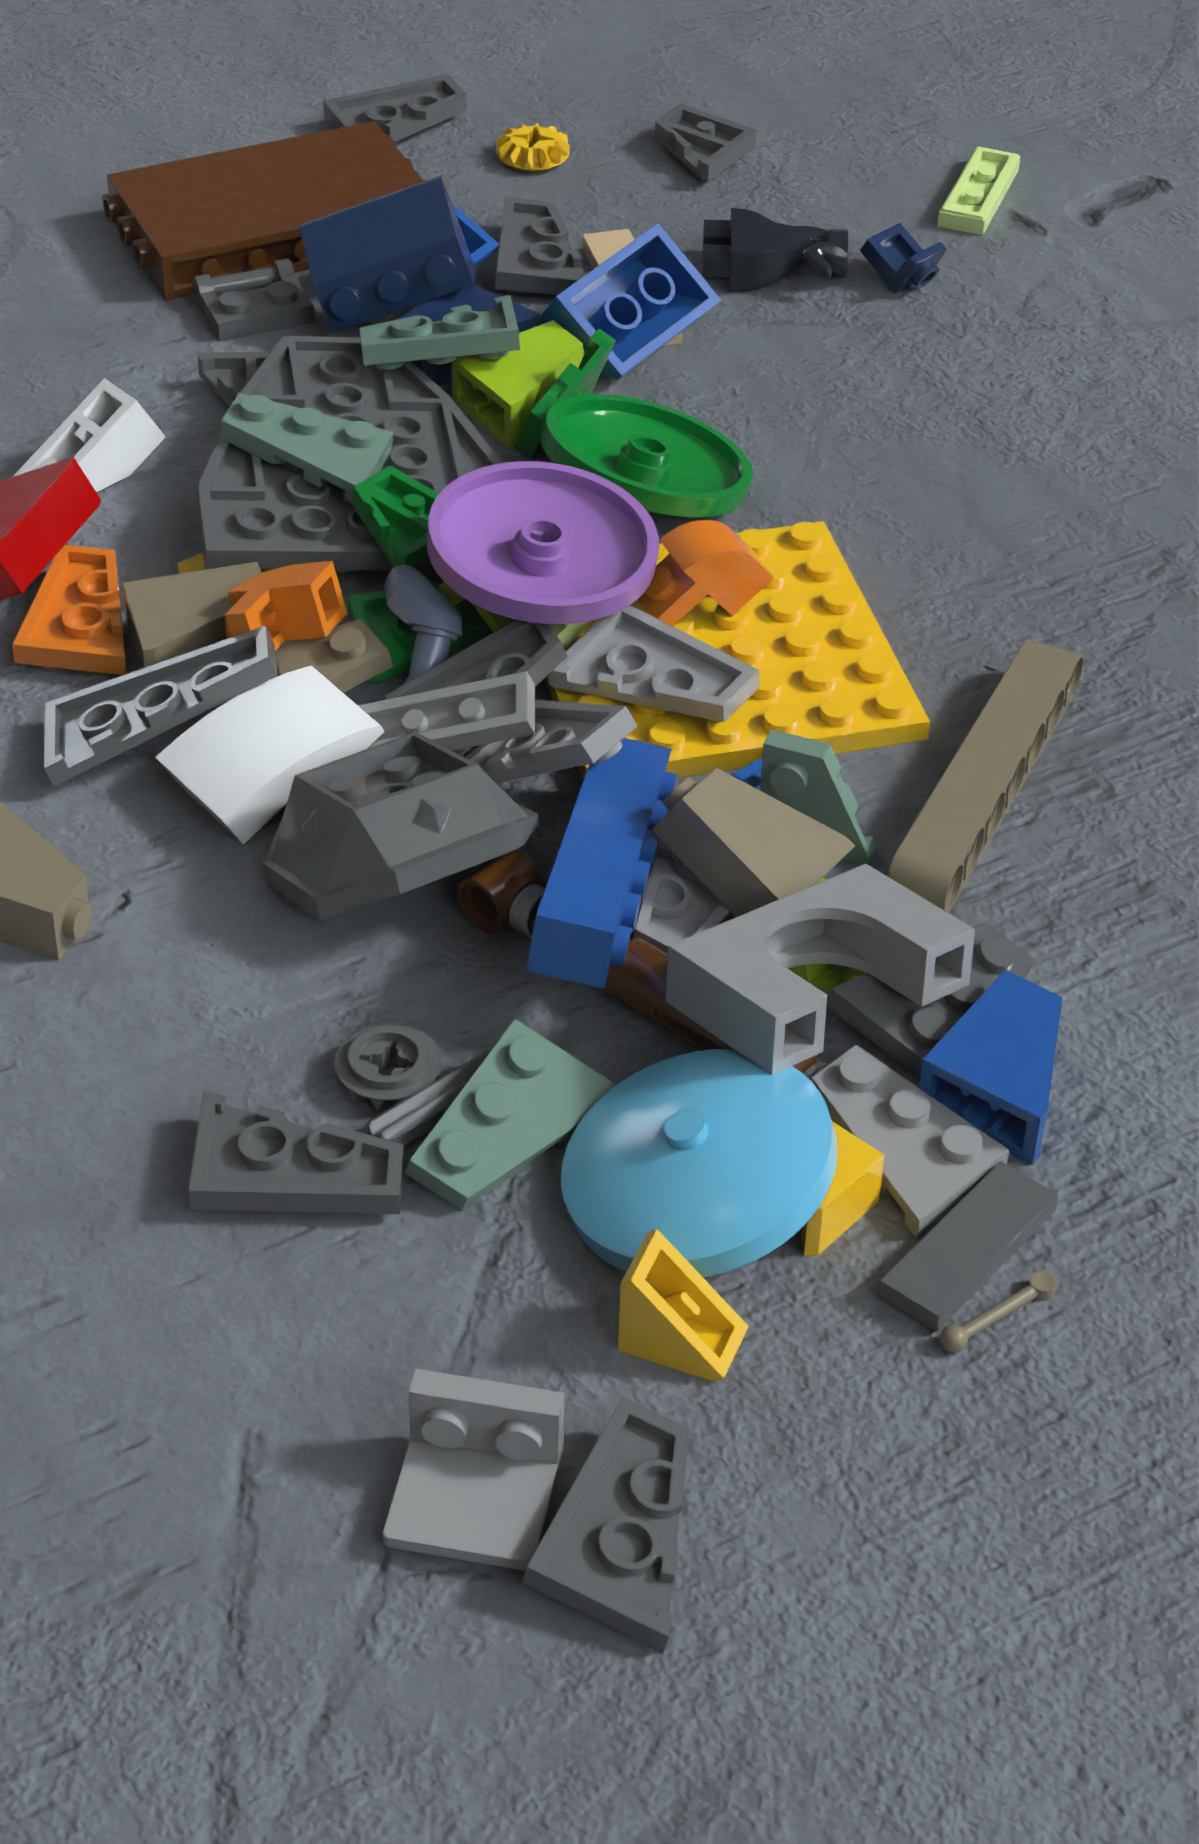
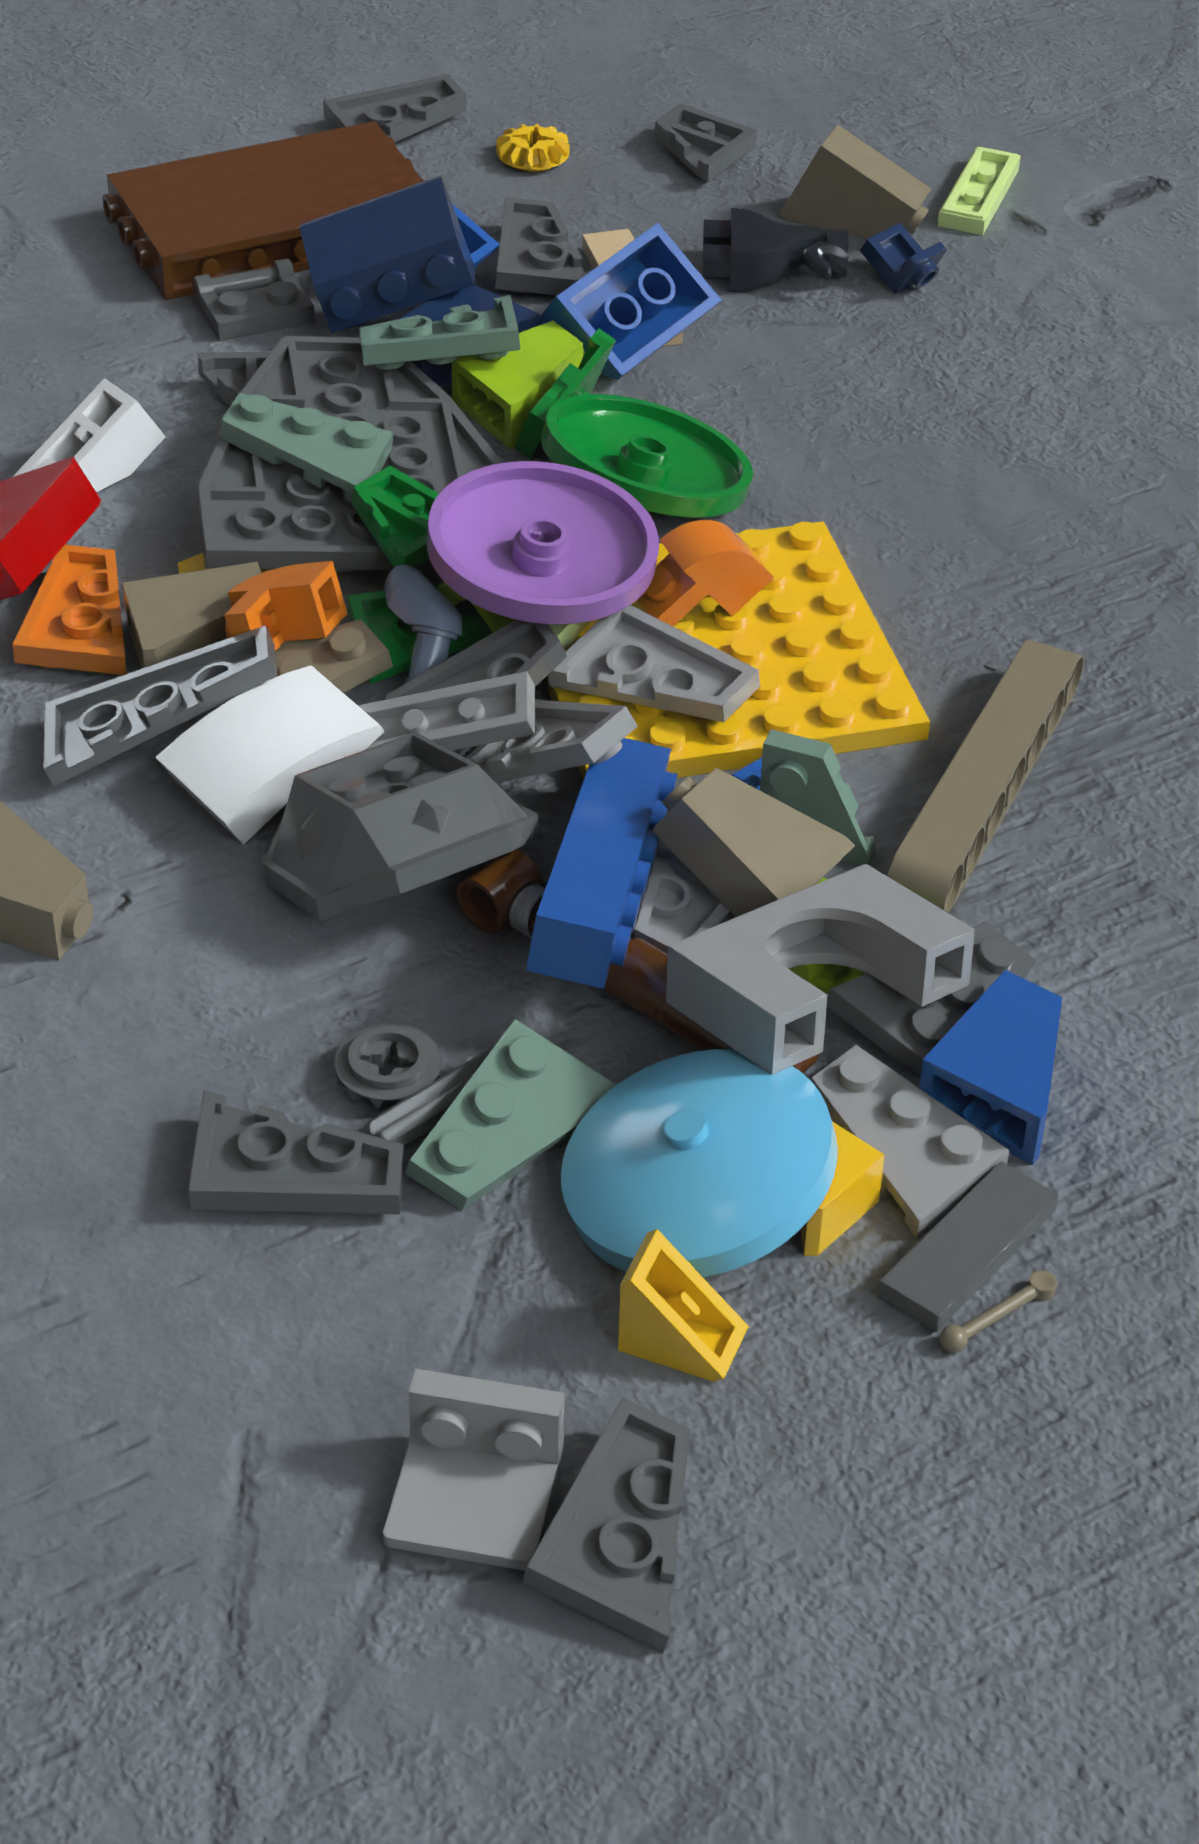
none -> dark tan slope [779,124,932,239]

